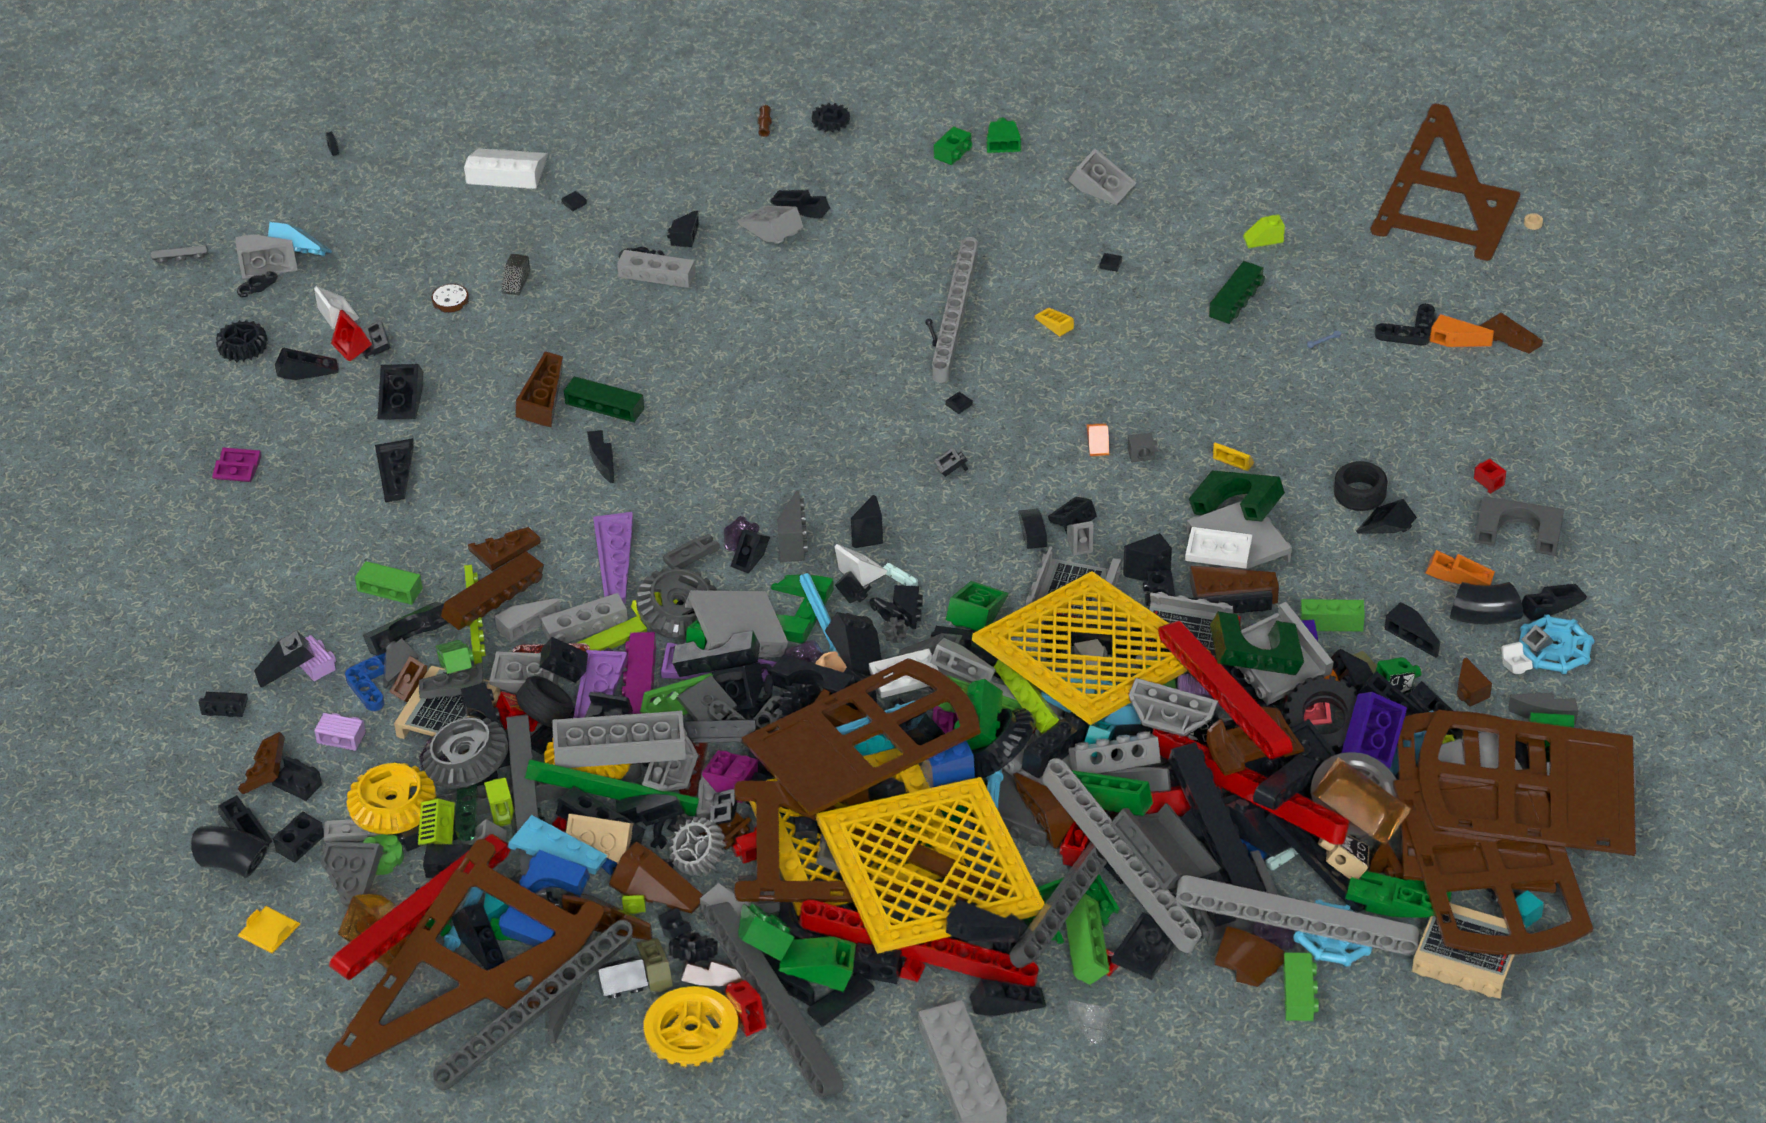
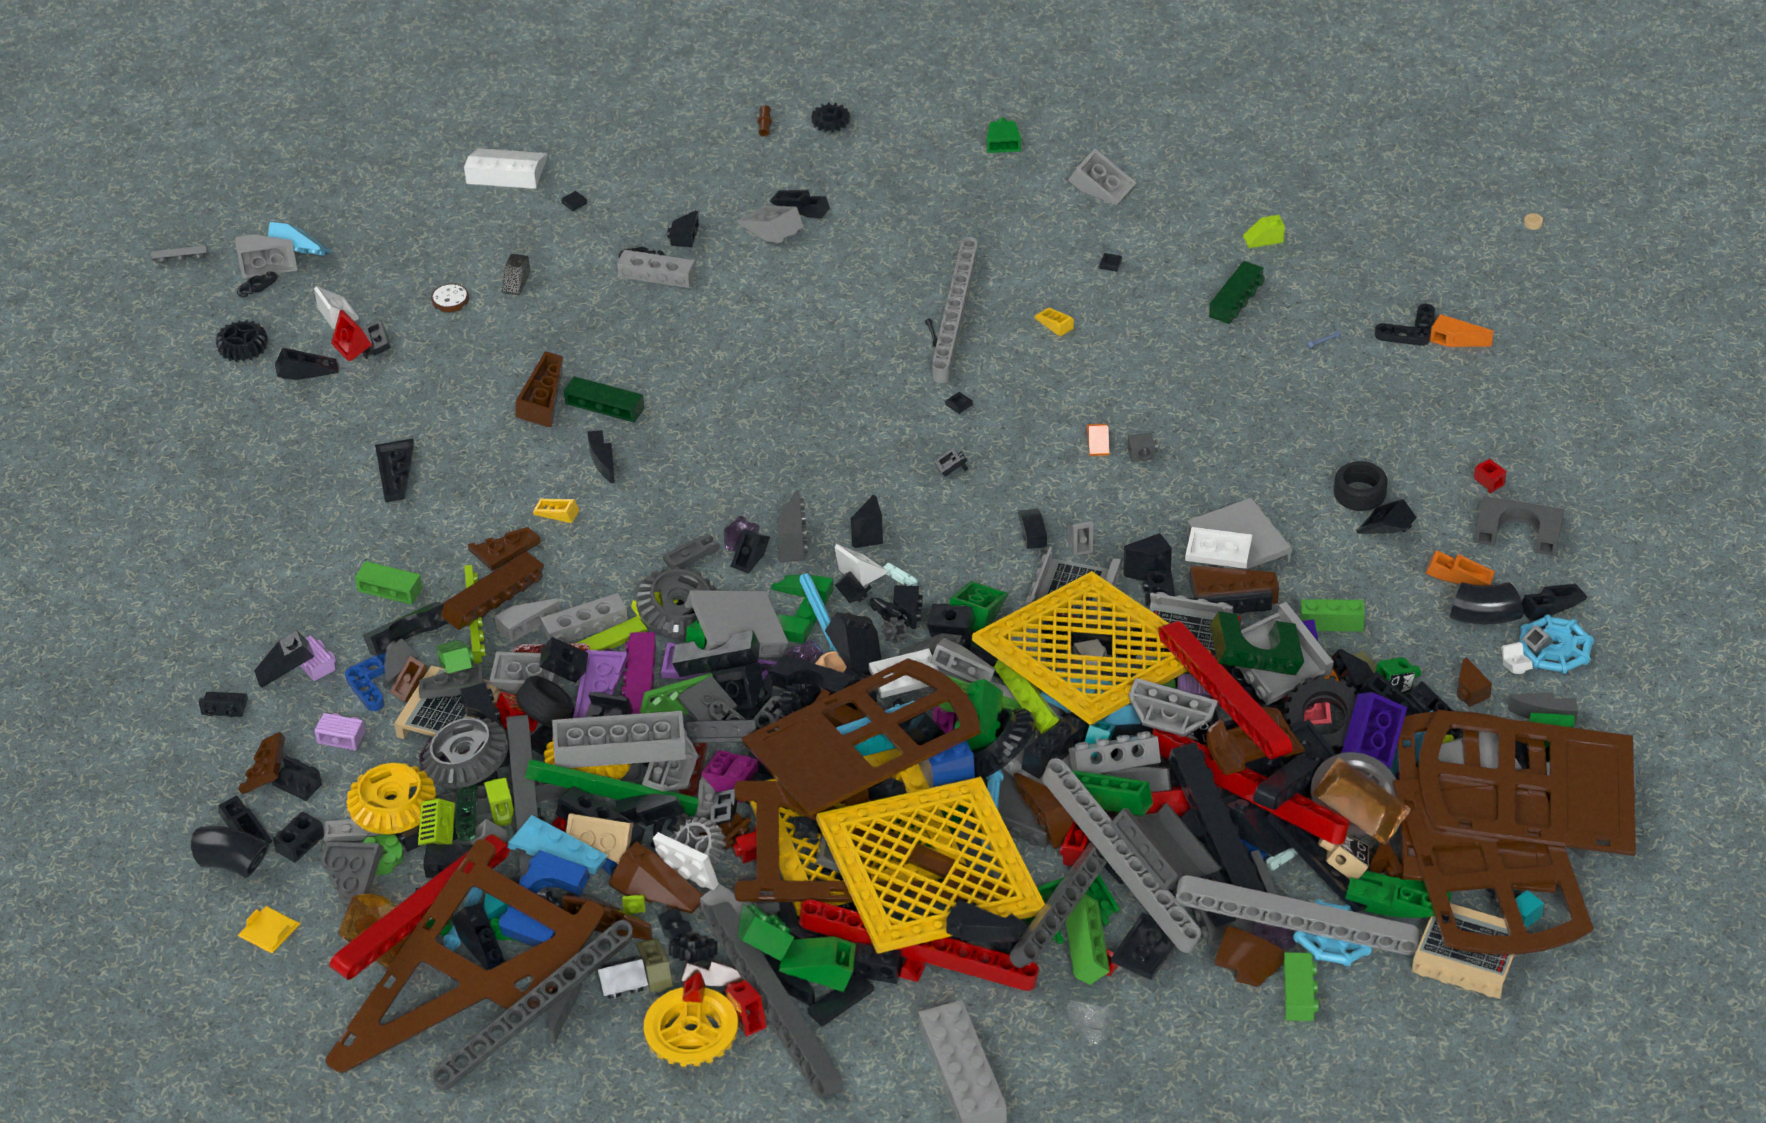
magenta slope [212,447,262,482] -> none
black tile [326,131,339,156] -> none
black slope [377,364,424,420] -> none
medium lavender wing [593,512,633,604] -> none
green brick [934,126,972,165] -> none
black slope [970,979,1046,1016] -> none
black bracket [1048,497,1097,534] -> none
dark green arch [1189,470,1285,522] -> none
yellow slope [1213,442,1254,471] -> none
reddish brown piece [1370,103,1520,261] -> none
black slope [1385,602,1440,658] -> none
reddish brown wing [1479,312,1543,354] -> none
none -> yellow slope [533,499,579,523]
none -> white plate [653,832,719,890]
none -> red slope [682,972,705,1003]
none -> black brick [927,603,976,637]

